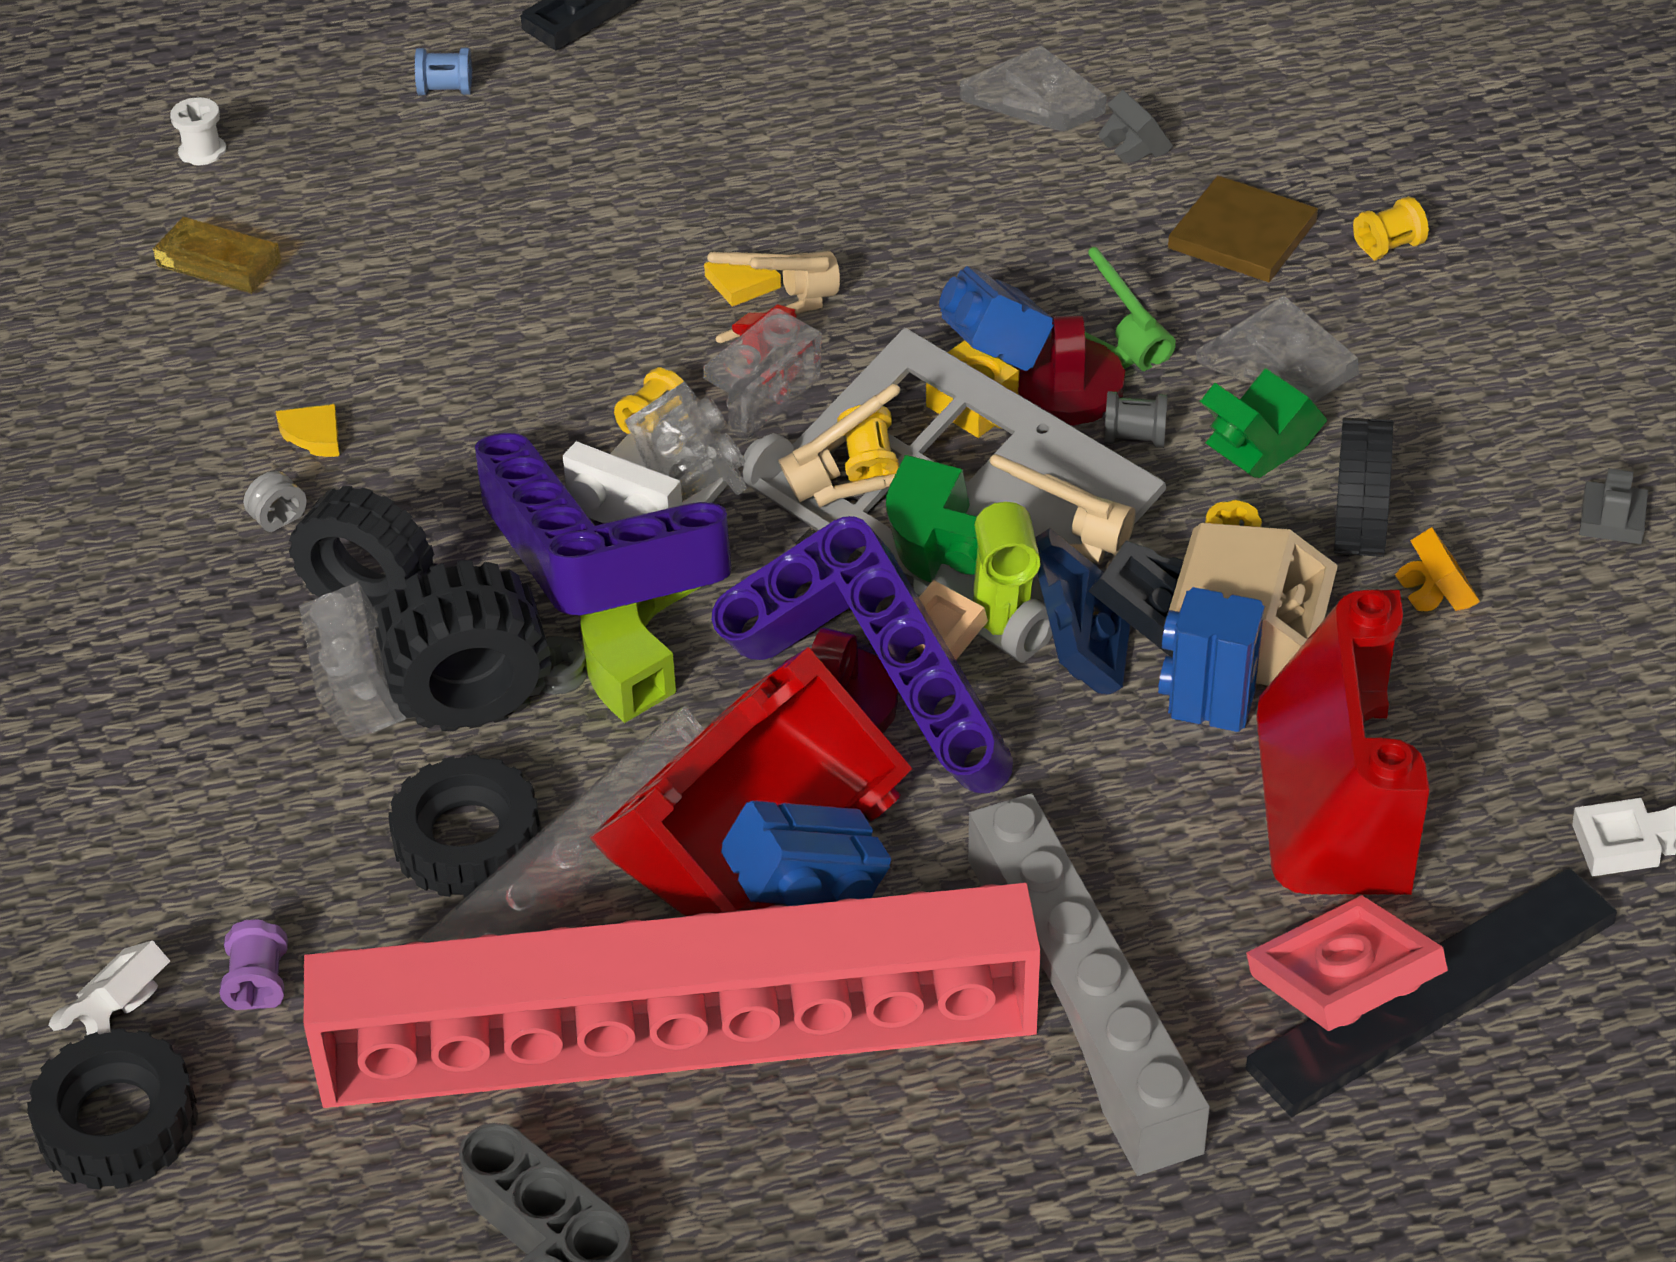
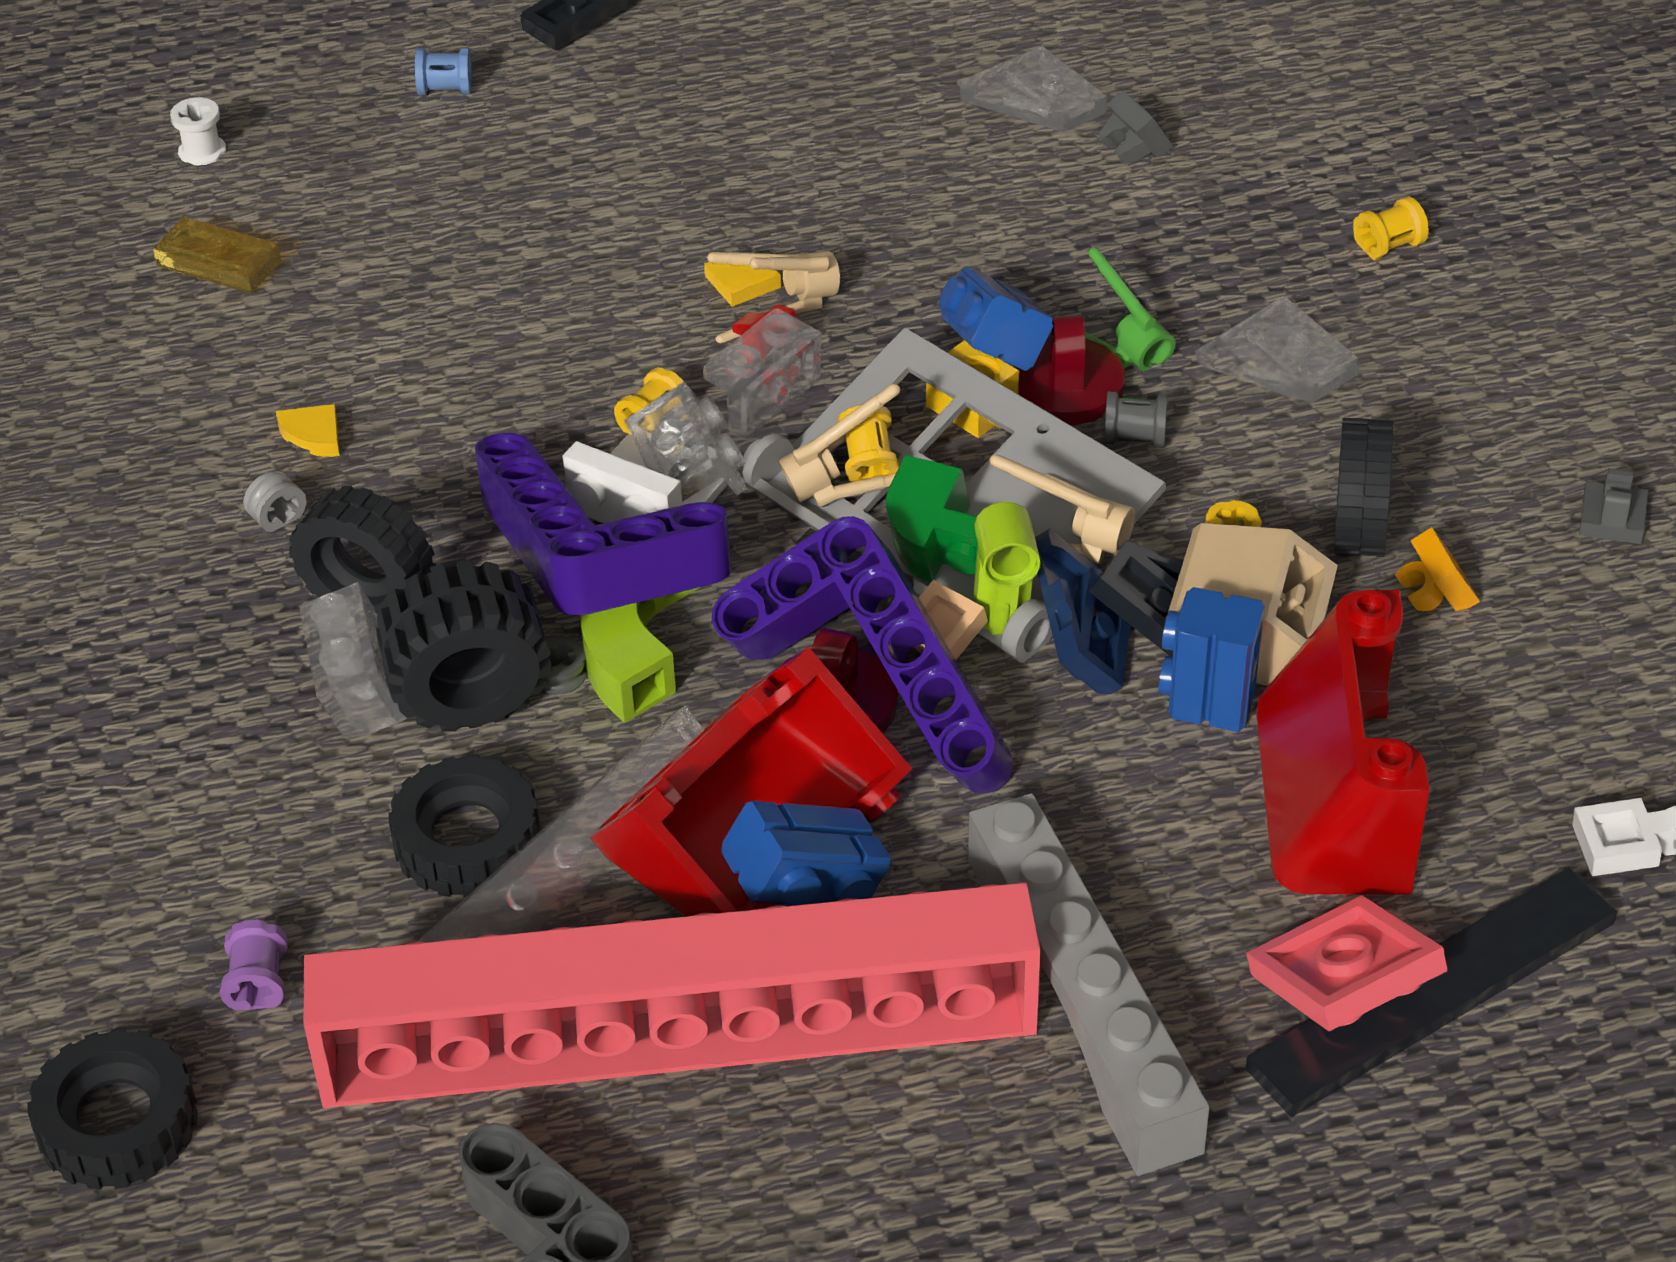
white plate [49,940,170,1035] -> none
pearl gold tile [1168,175,1318,283] -> none
green brick [1200,368,1327,478] -> none

